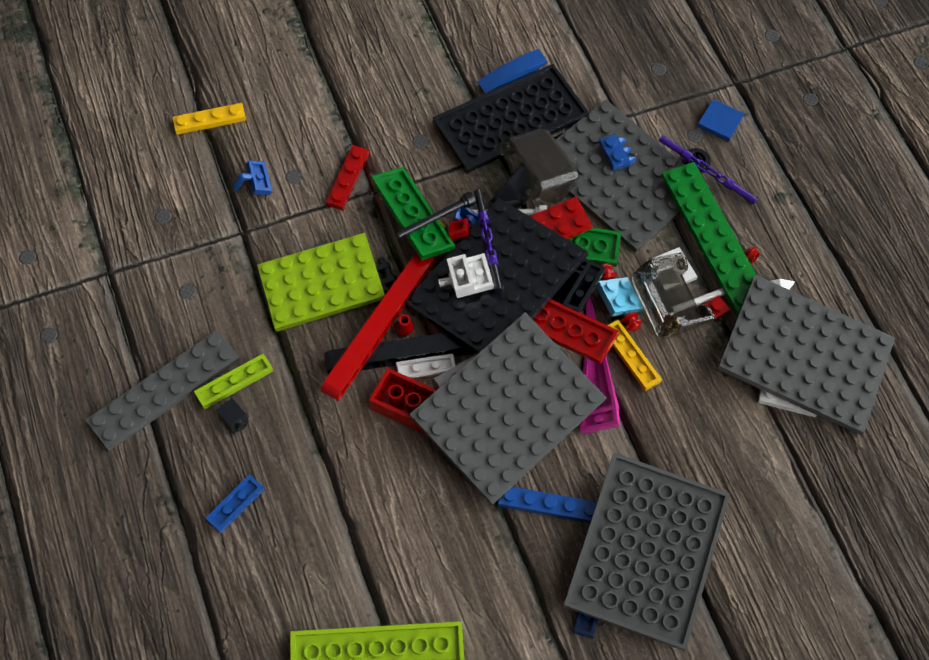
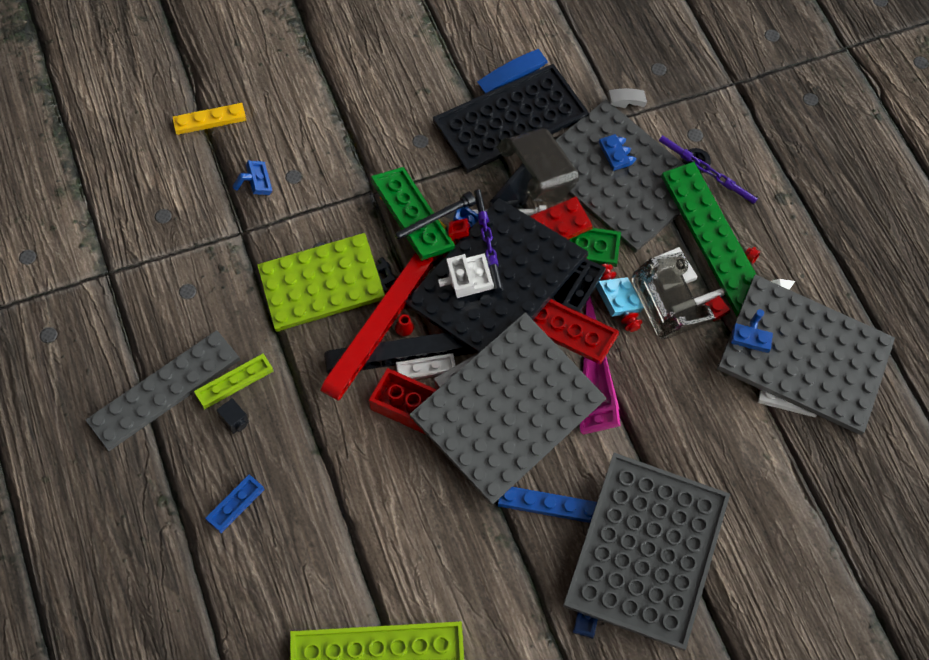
red plate [326,145,369,211] -> none
yellow plate [608,320,662,391] -> none
blue tile [697,99,745,142] -> none
none -> light grey slope [607,88,647,109]
none -> blue plate [731,309,773,353]

